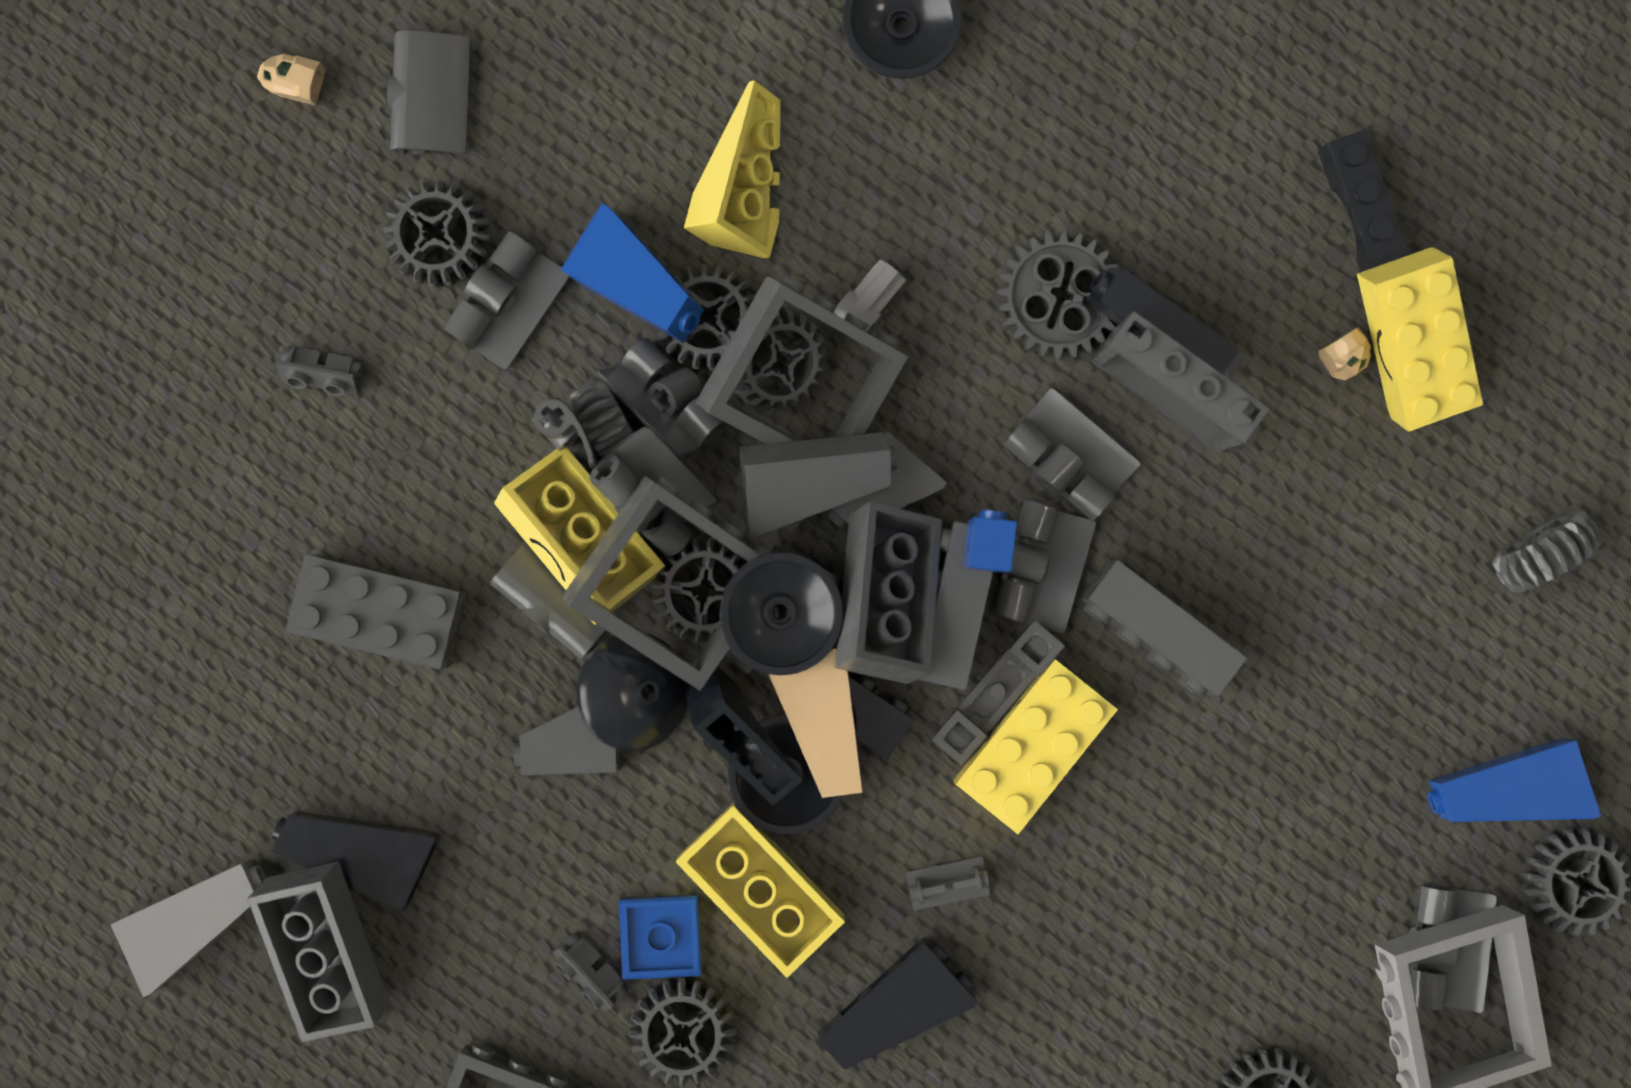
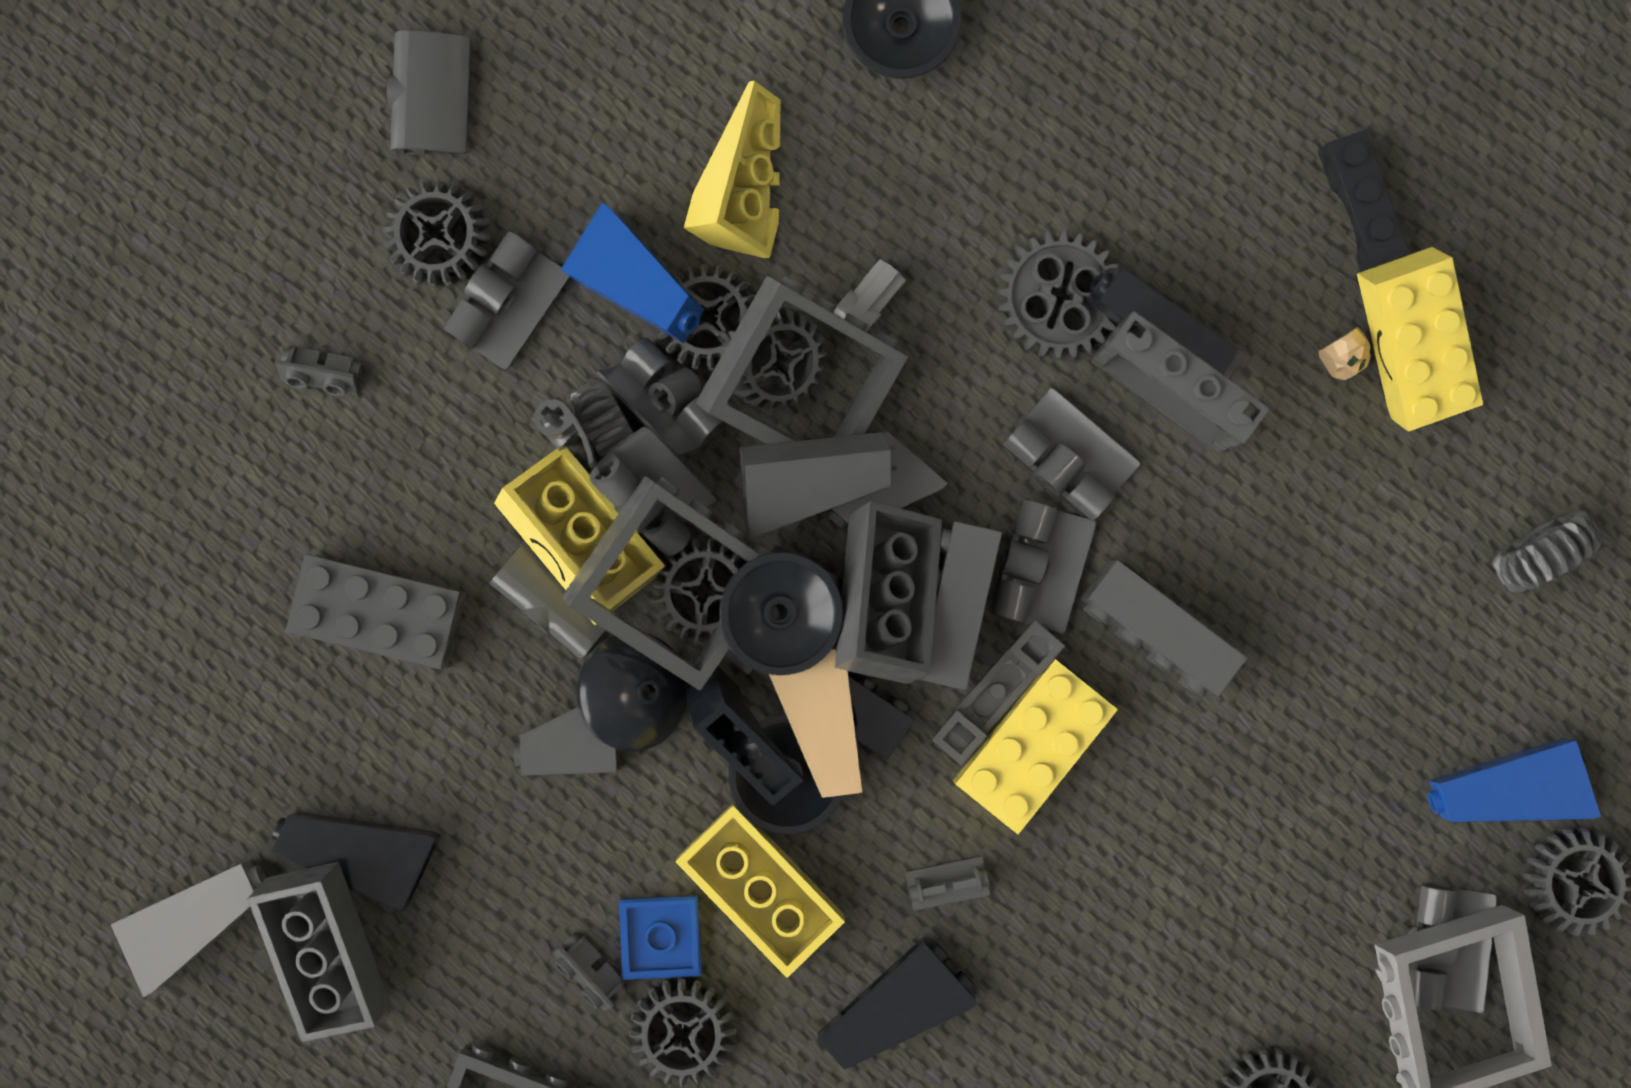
tan rock [257,54,326,105] -> none
blue brick [963,510,1017,573] -> none

